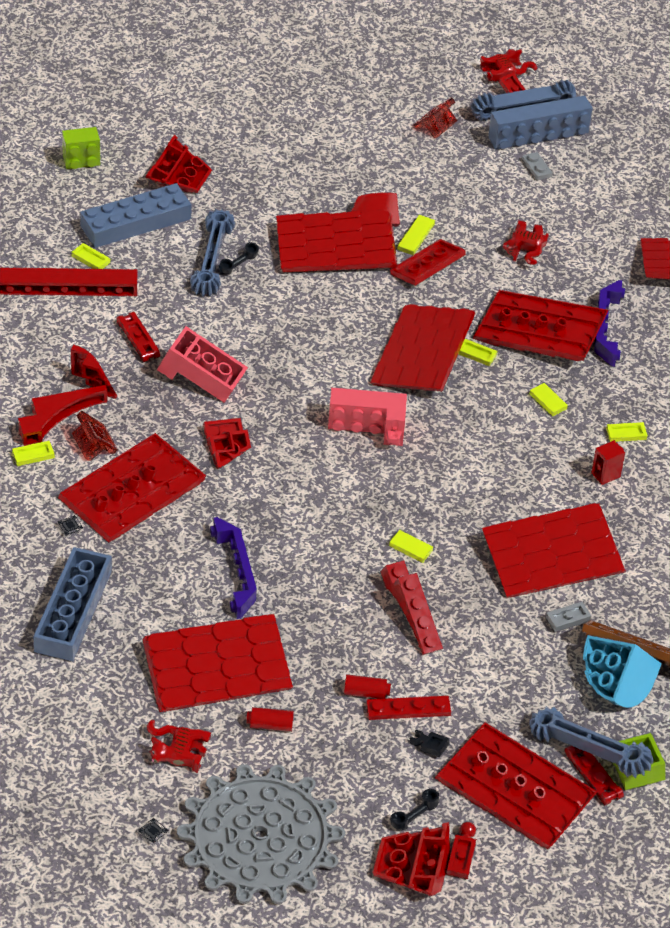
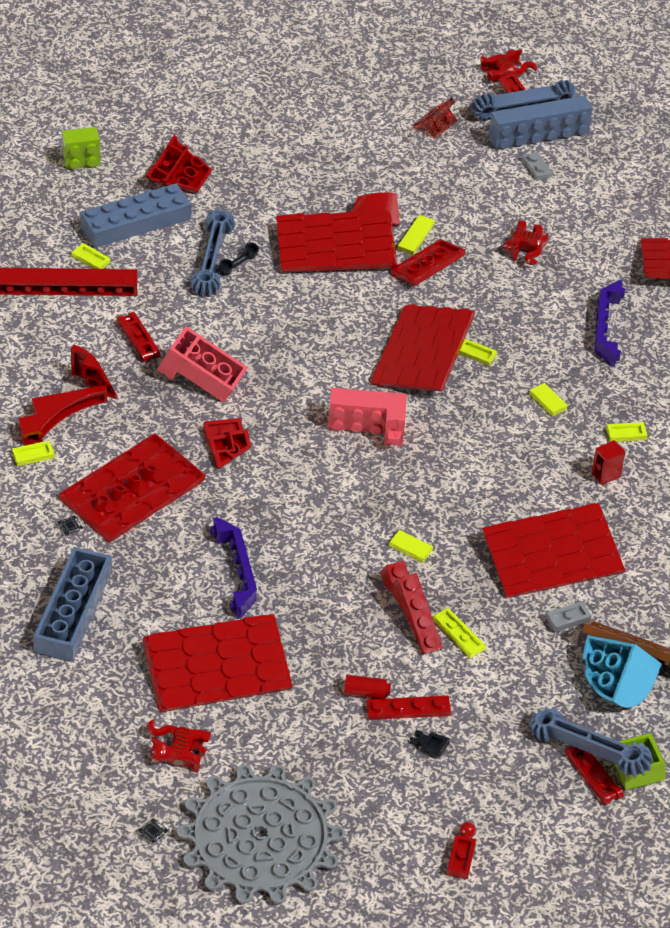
clear red bracket [72,410,118,461] -> none
red brick [246,707,294,732] -> none
red wedge [373,822,450,896] -> none
black bar [391,789,439,830] -> none
red piece [434,722,598,849] -> none
red piece [473,290,609,362] -> none
none -> neon yellow tile [432,607,486,658]

